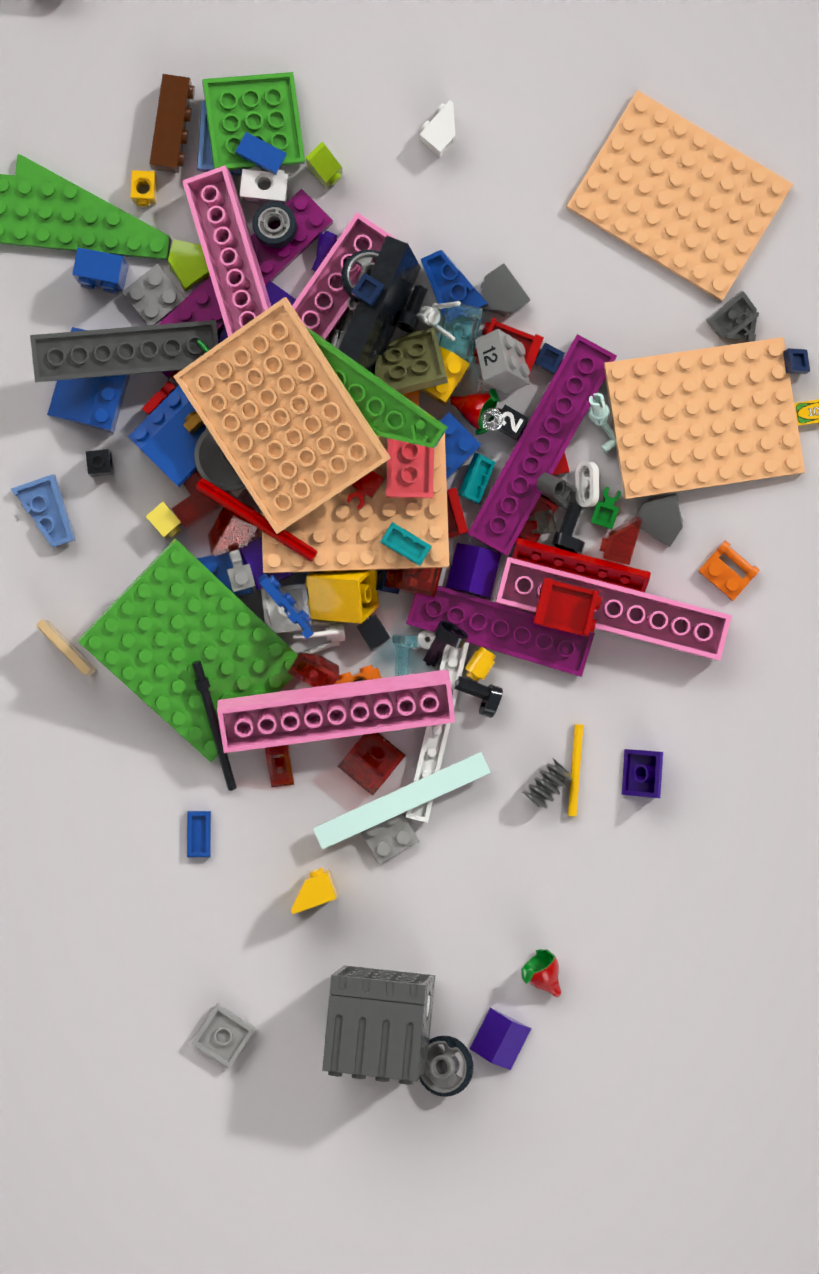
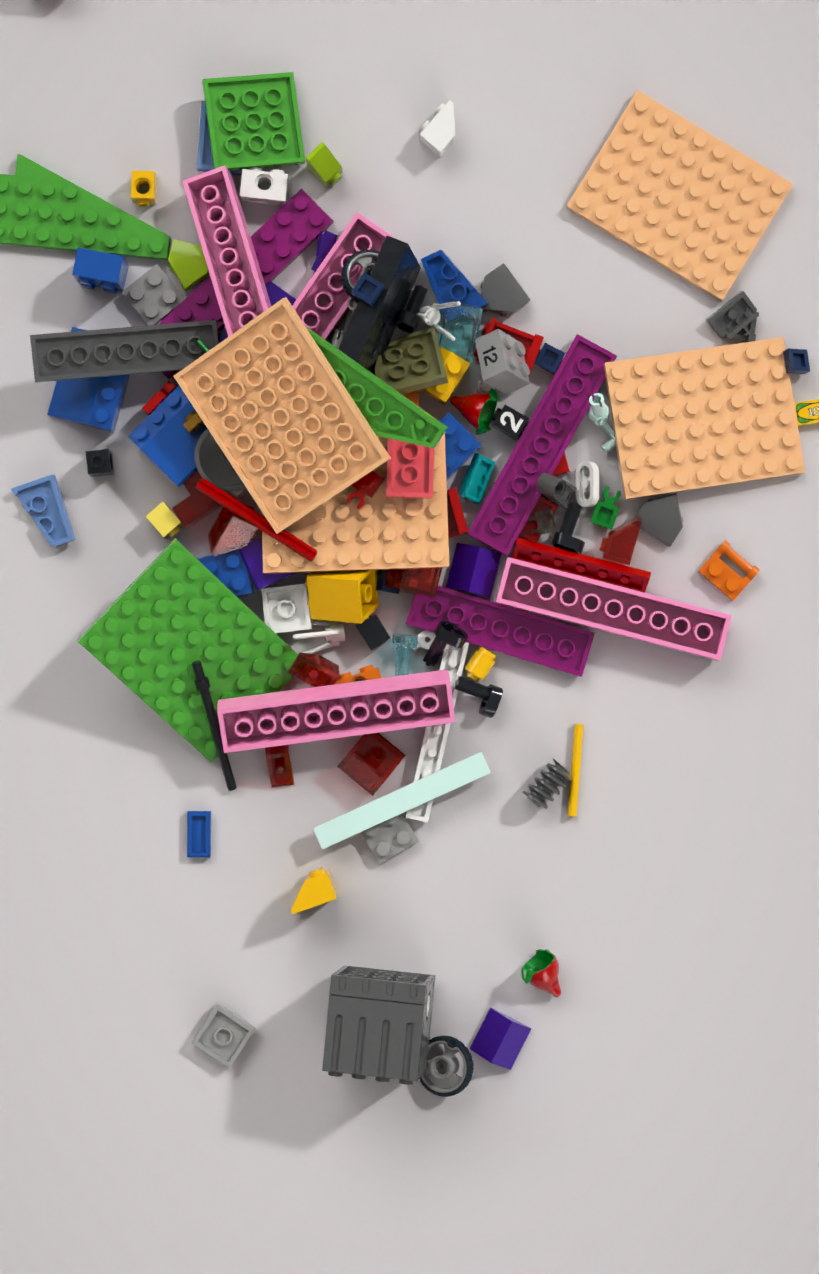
tan tile [36,619,97,675] -> none
reddish brown brick [149,74,195,173] -> none
light grey plate [226,550,255,592] -> none
blue tile [235,132,287,175] -> none
wheel [253,202,297,249] -> none
blue wing [258,573,314,640] -> none
teal plate [380,522,432,566] -> none
clear plate [481,408,504,431] -> none
red panel [532,577,602,637] -> none
dark purple slope [621,749,663,798] -> none

